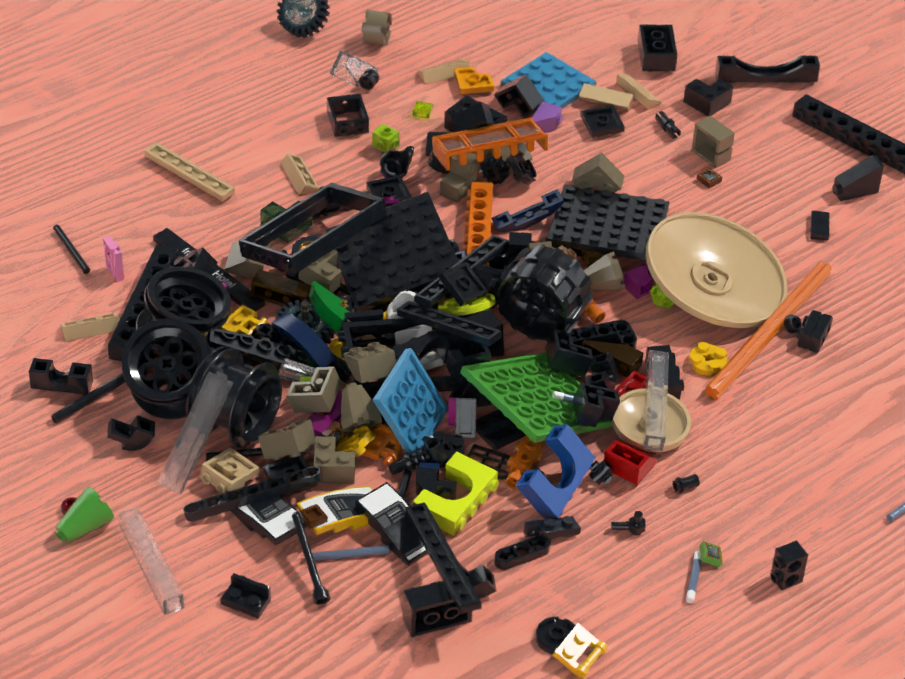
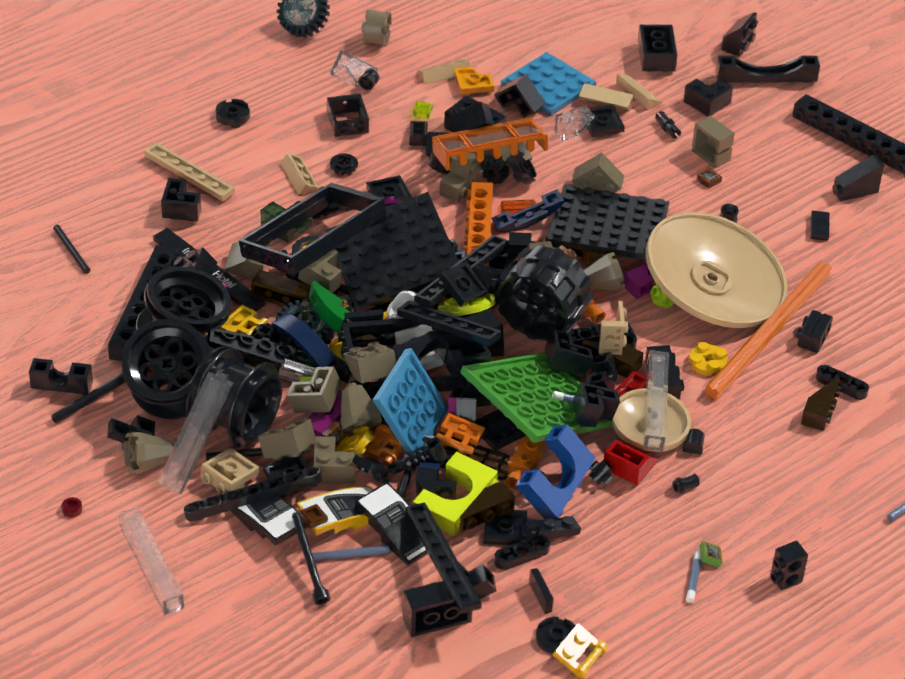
bright green cone [55,487,114,543] -> none
tan slope [60,312,120,341] -> none
bright pink plate [103,236,124,282] -> none
black bracket [221,573,271,619] -> none
lime brick [372,124,400,153] -> none
black hair [380,146,414,178] -> none
medium lavender slope [533,102,563,133] -> none
black piece [611,511,646,535] -> none
black plate [784,314,802,334] -> none
none -> dark tan cone [123,432,175,474]
none -> black brick [161,178,201,221]
none -> black plate [216,99,250,128]
none -> black gear [330,153,358,174]
none -> black plate [352,454,397,483]
none -> black slope [409,121,428,146]
none -> orange plate [436,413,485,455]
none -> dark brown slope [459,481,515,532]
none -> black tile [484,510,527,545]
none -> clear orange tile [500,199,536,215]
none -> black tile [529,568,554,614]
none -> clear slope [555,106,595,141]
none -> tan bracket [598,301,628,355]
none -> black brick [682,429,705,454]
none -> black wheel [720,204,739,223]
none -> black slope [721,12,758,56]
none -> dark brown slope [801,377,842,431]
none -> black beam [816,365,869,400]

